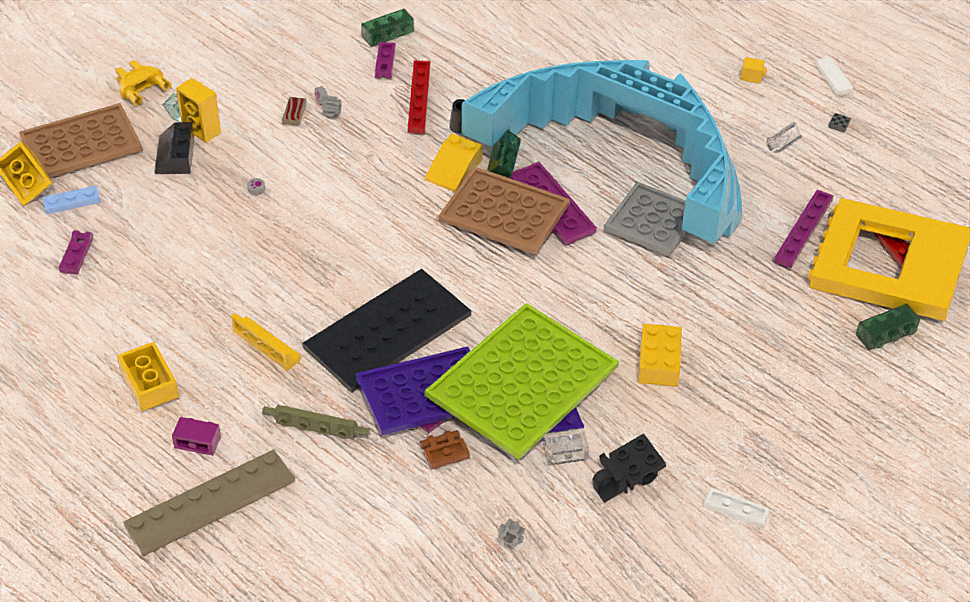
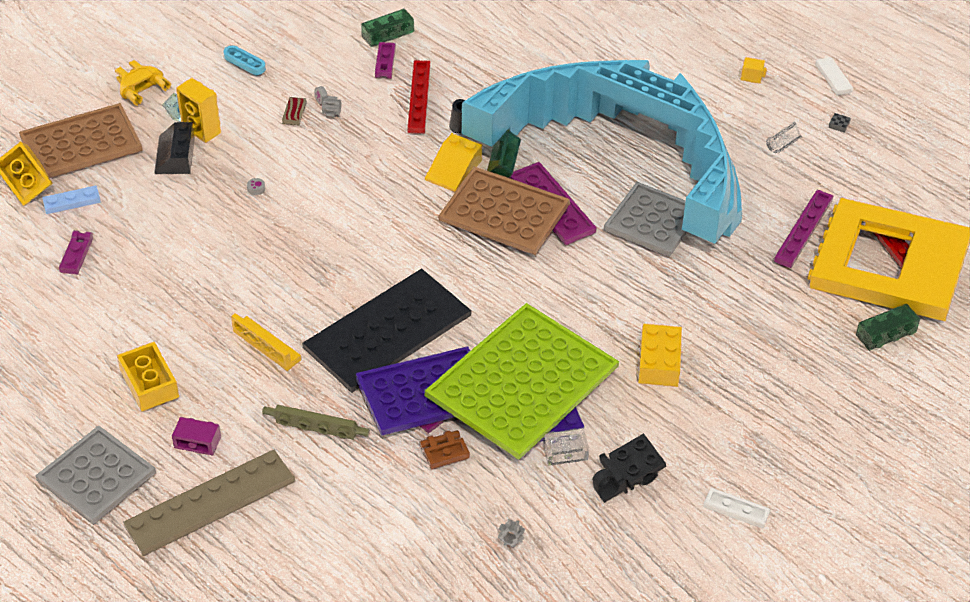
none -> light grey plate [35,425,156,525]
none -> medium azure plate [223,45,266,75]

